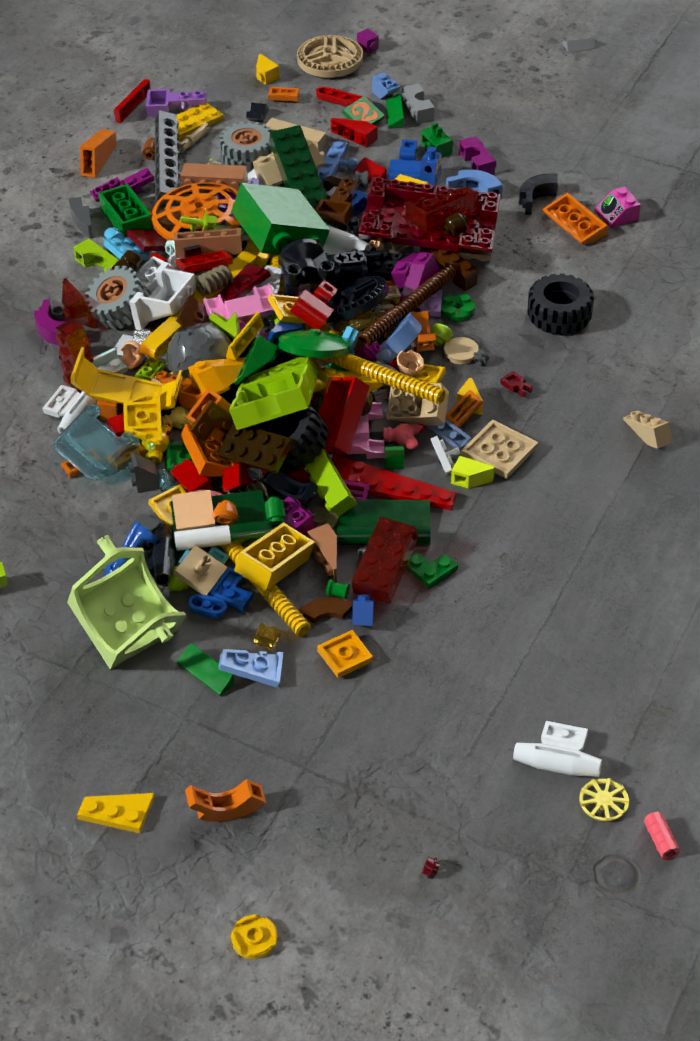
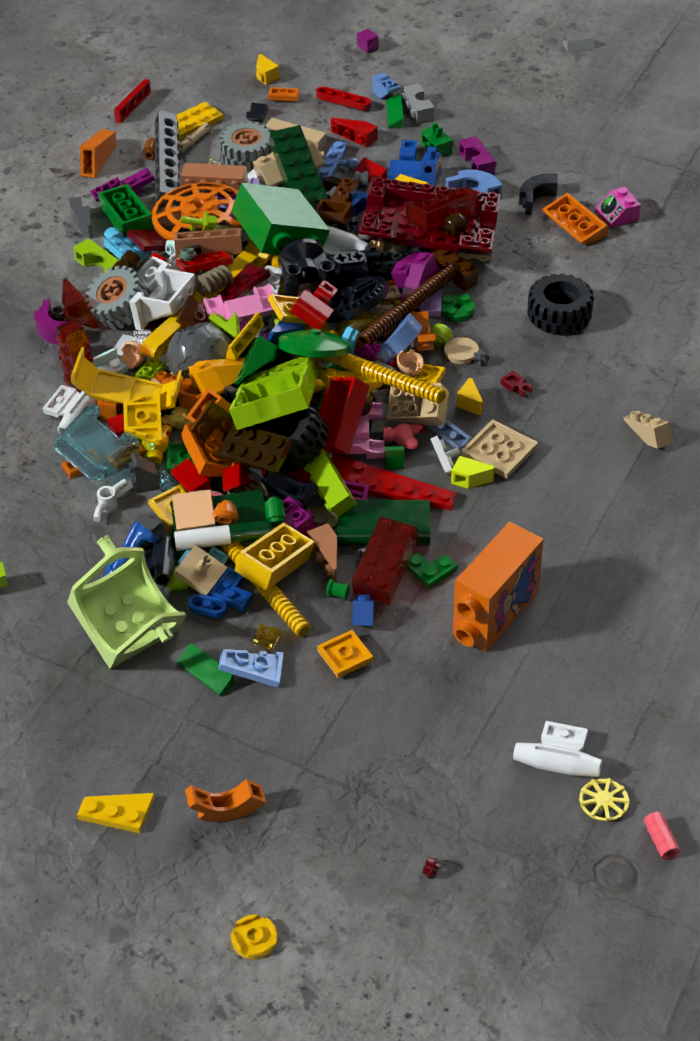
medium lavender plate [146,89,207,118] -> none
tan piece [297,35,363,78] -> none
reddish brown tile [298,597,353,623] -> none
green tile [342,96,385,125] -> none
orange tile [446,390,484,428] -> none
none -> white piece [93,479,128,522]
none -> sand green plate [180,248,196,261]
none -> black plate [224,385,238,404]
none -> orange brick [453,521,544,652]

